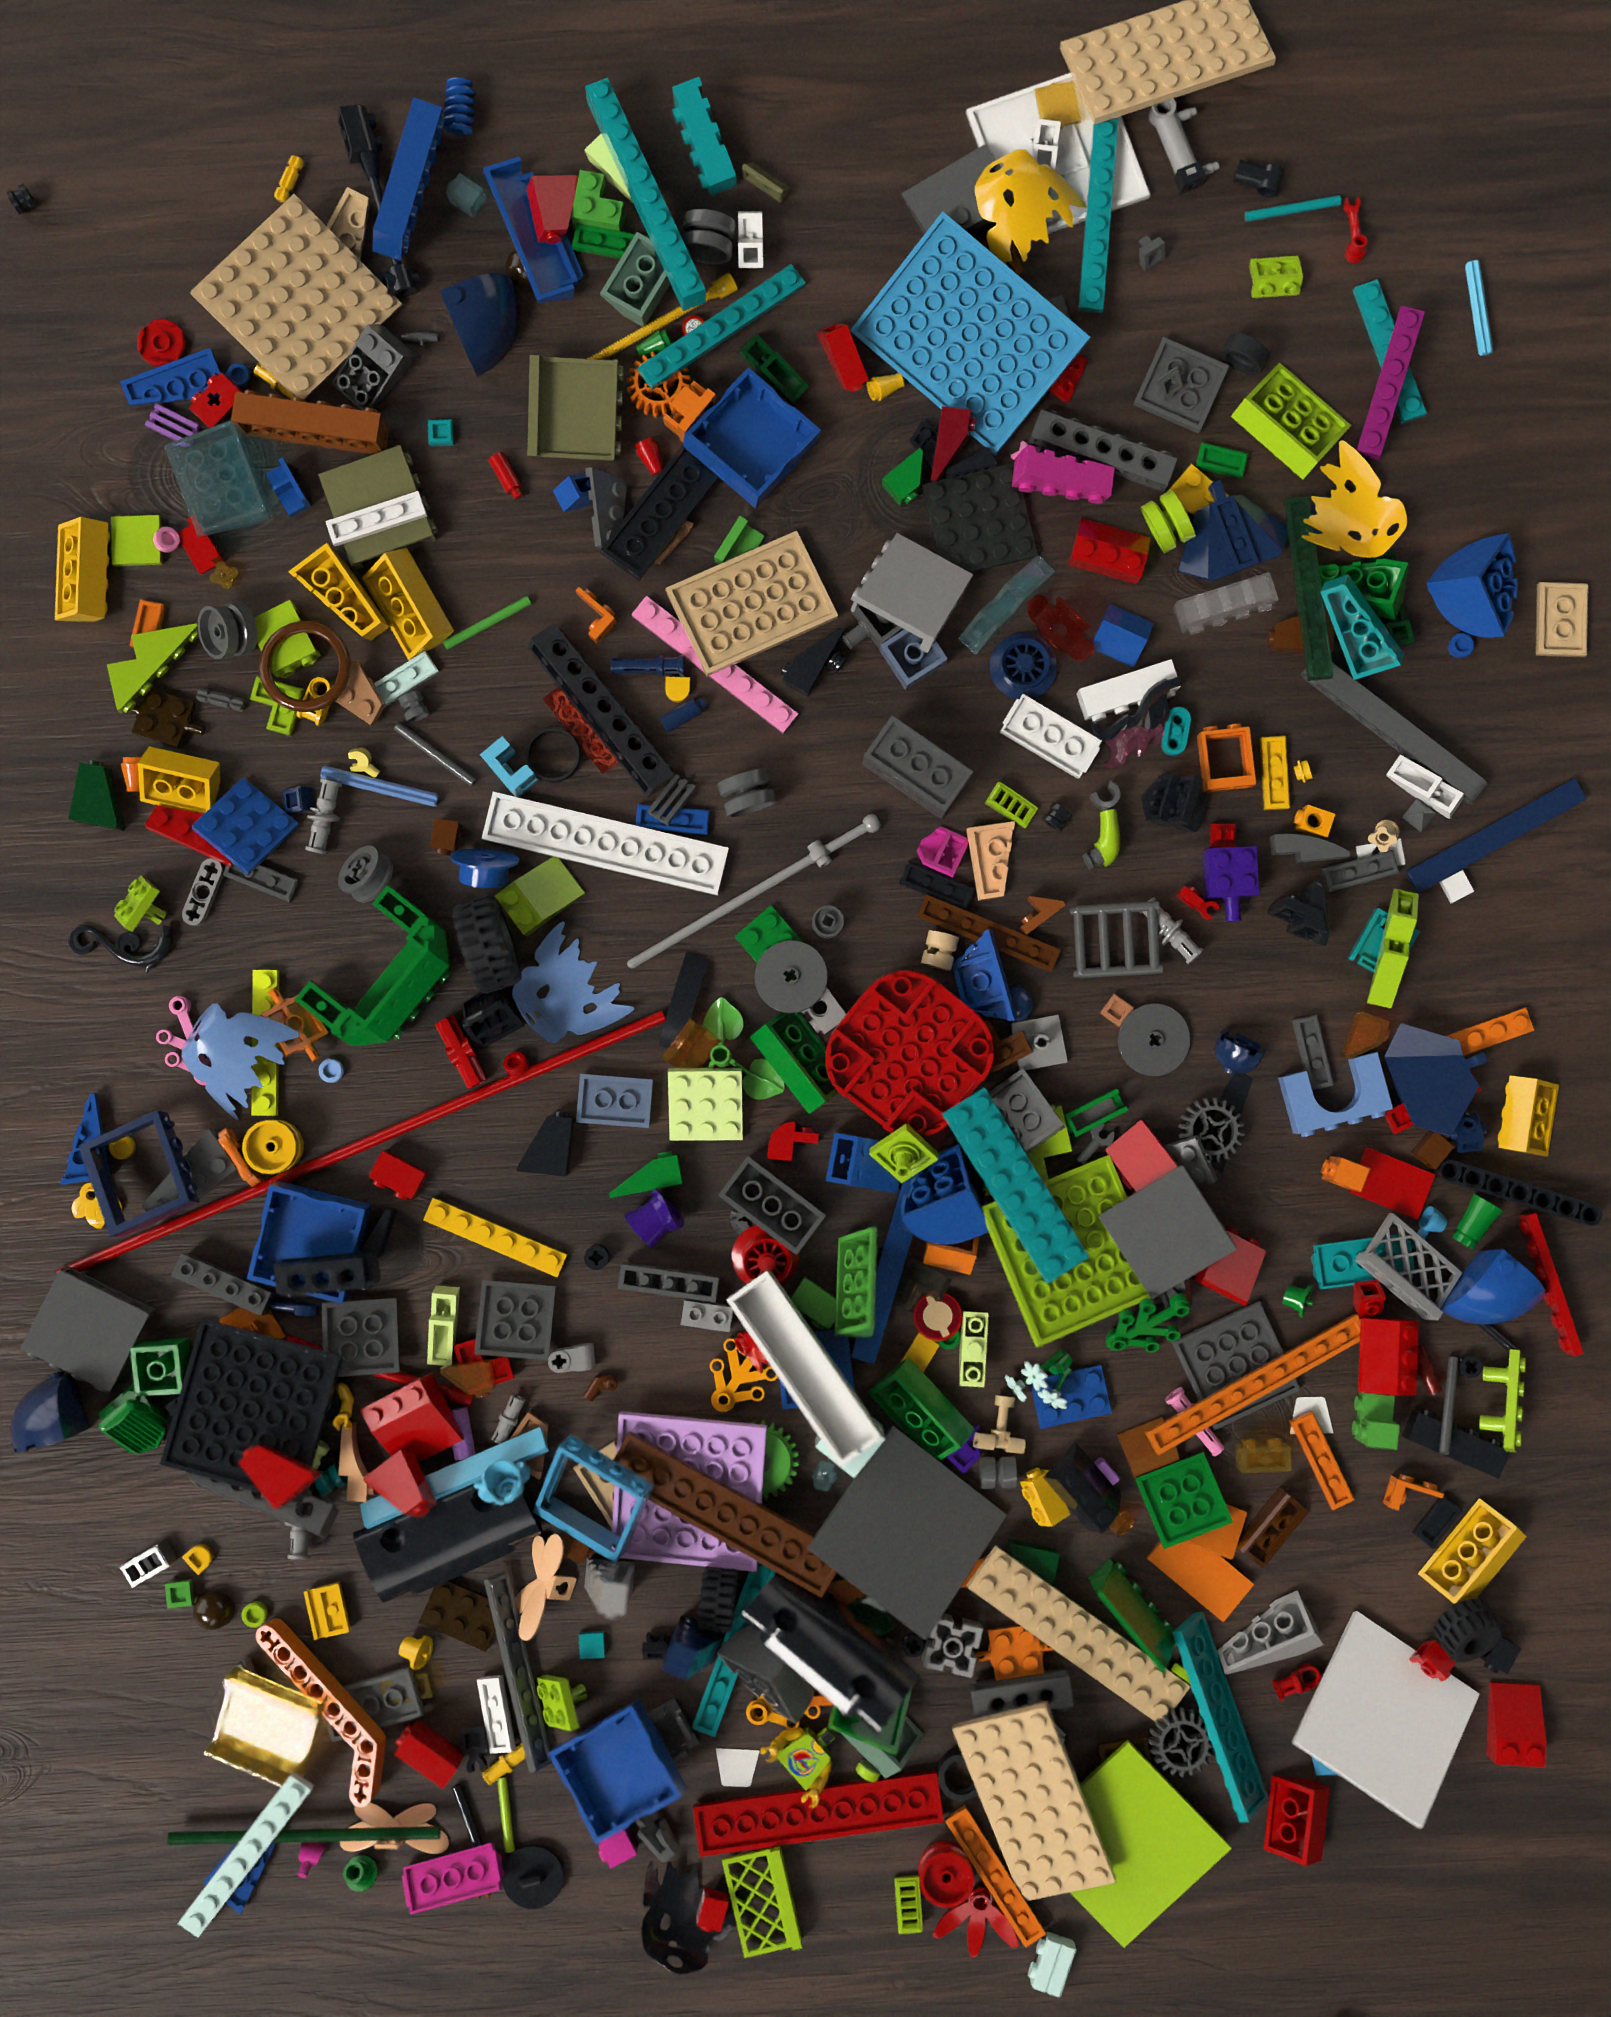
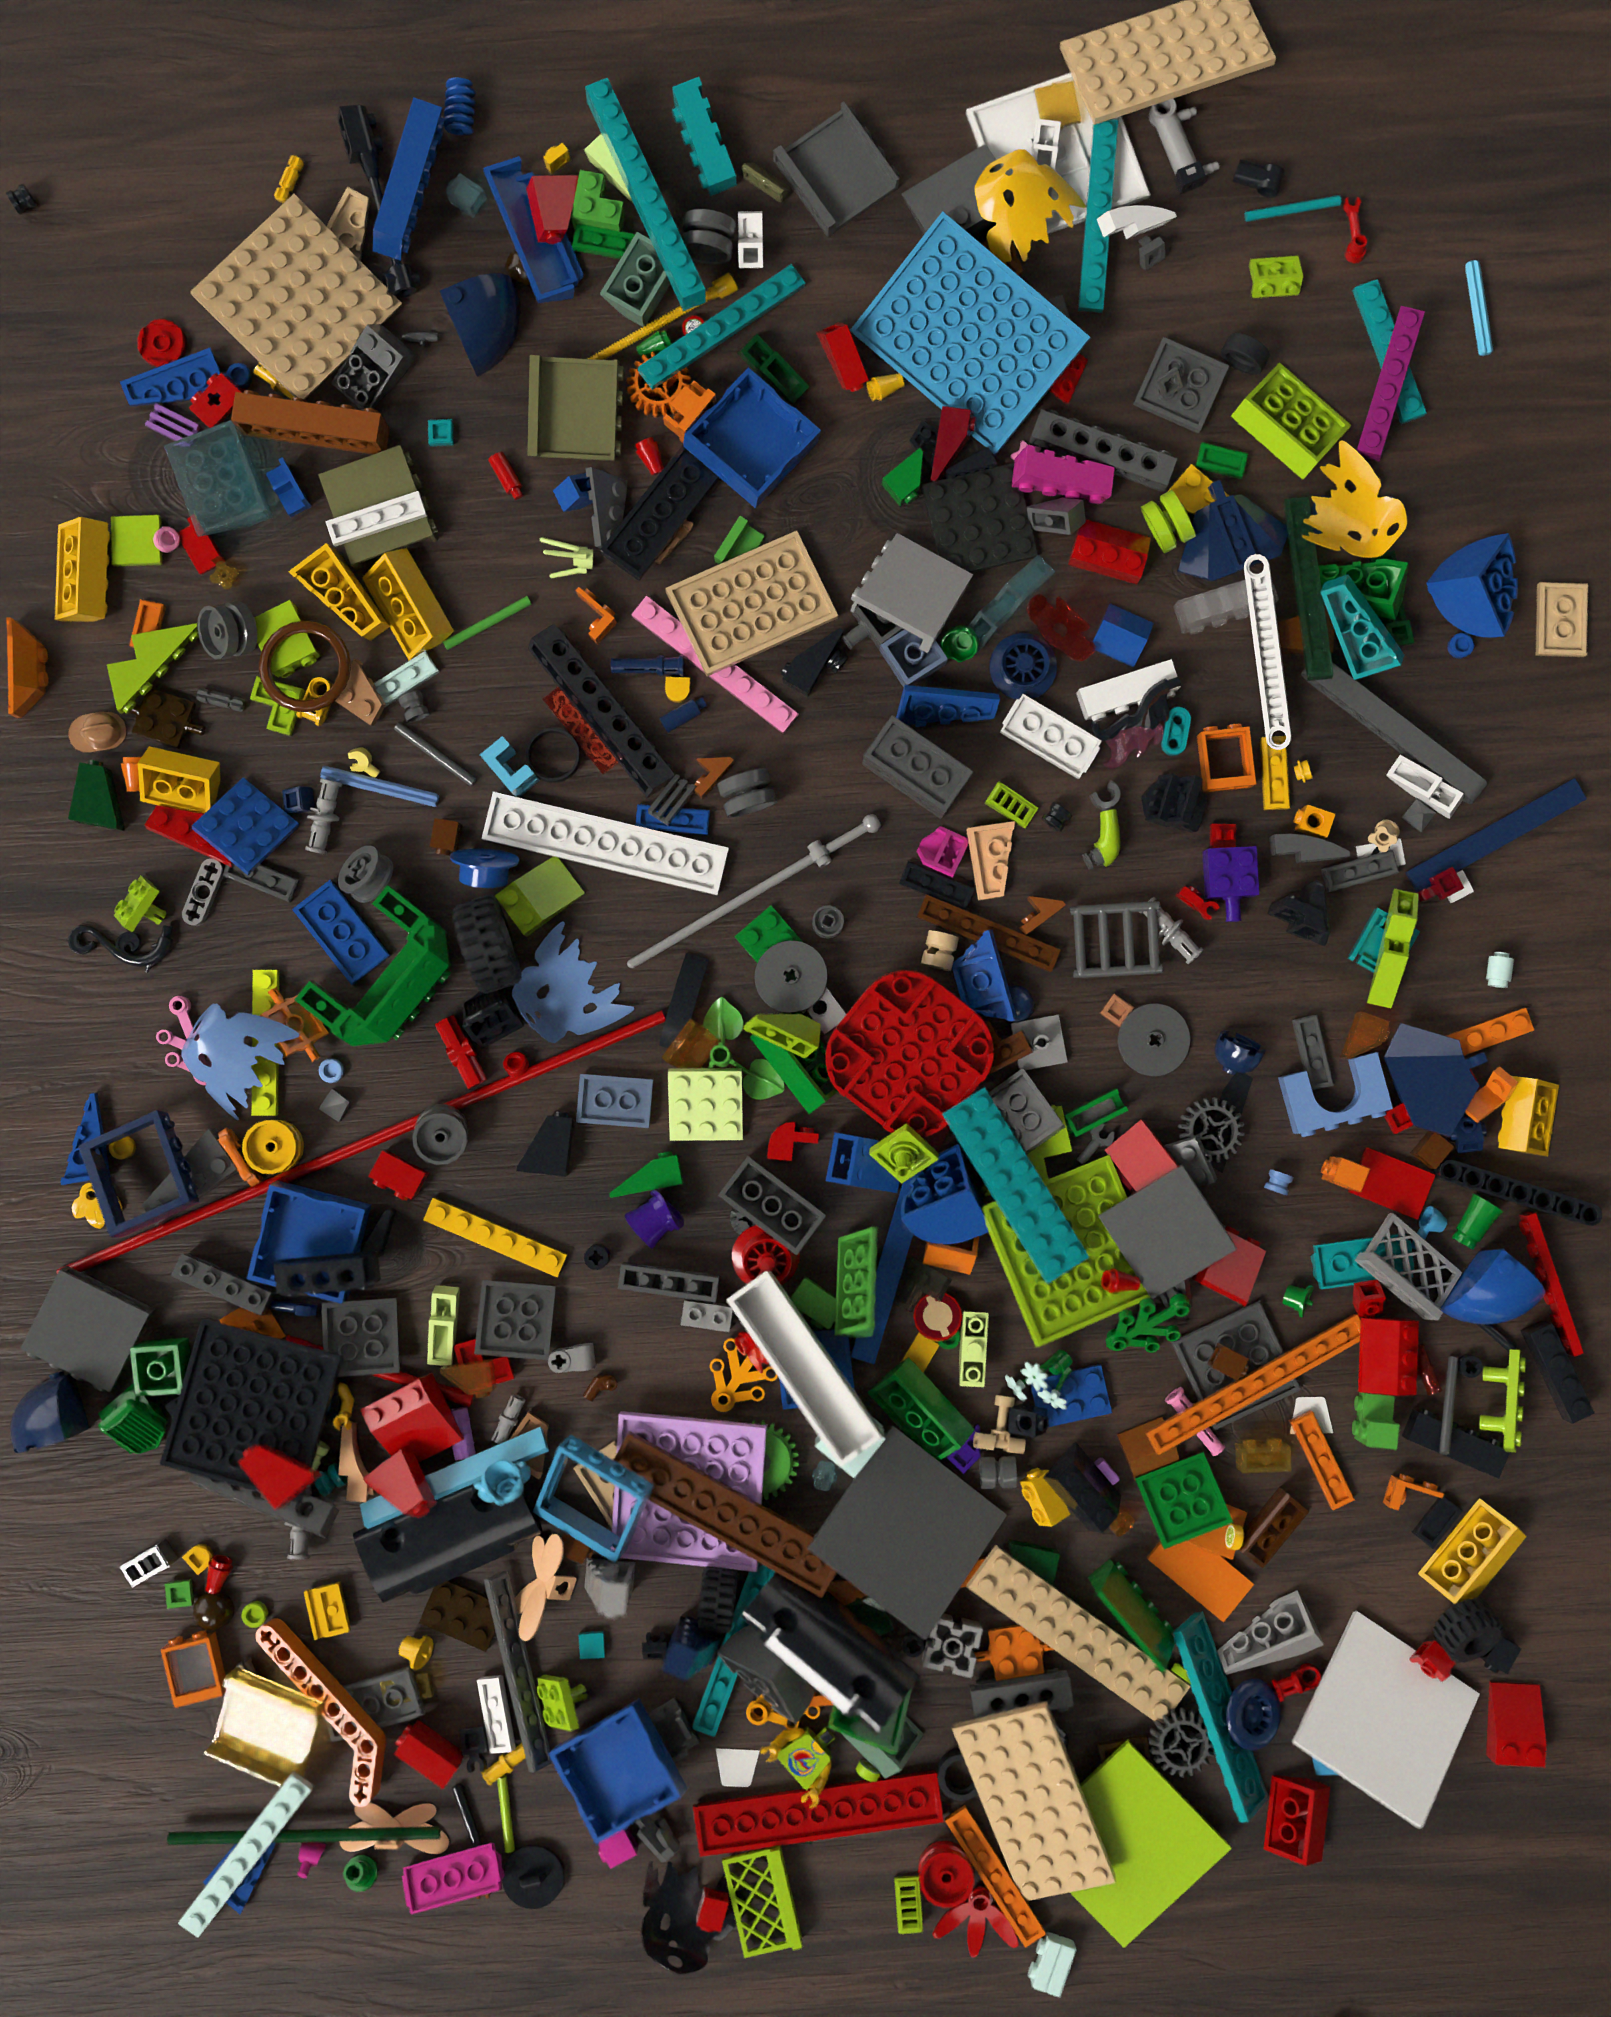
none -> orange wedge [6,617,48,718]
none -> medium nougat piece [69,712,127,753]
none -> window [161,1630,229,1708]
none -> red cone [205,1555,233,1594]
none -> blue tile [292,879,391,985]
none -> dark grey slope [319,1089,353,1122]
none -> dark grey wheel [412,1104,468,1165]
none -> yellowish green plant [540,537,593,578]
none -> yellow plate [543,143,571,174]
none -> dark orange slope [694,757,735,800]
none -> lime slope [743,1014,821,1058]
none -> dark grey panel [773,101,900,237]
none -> blue wing [896,685,1000,727]
none -> green hair [940,625,979,663]
none -> black brick [1009,1404,1049,1438]
none -> dark grey slope [1027,498,1086,535]
none -> white slope [1097,205,1177,239]
none -> red cone [1101,1268,1140,1293]
none -> reddish brown brick [1207,1343,1249,1381]
none -> yellow tile [1225,1524,1244,1550]
none -> dark blue wheel [1226,1679,1281,1750]
none -> white gear [1244,554,1292,750]
none -> medium blue wheel [1264,1169,1294,1196]
none -> dark red plate [1417,867,1464,902]
none -> orange bracket [1465,1066,1519,1123]
none -> light aqua brick [1486,952,1514,988]
none -> black brick [1521,1320,1595,1424]

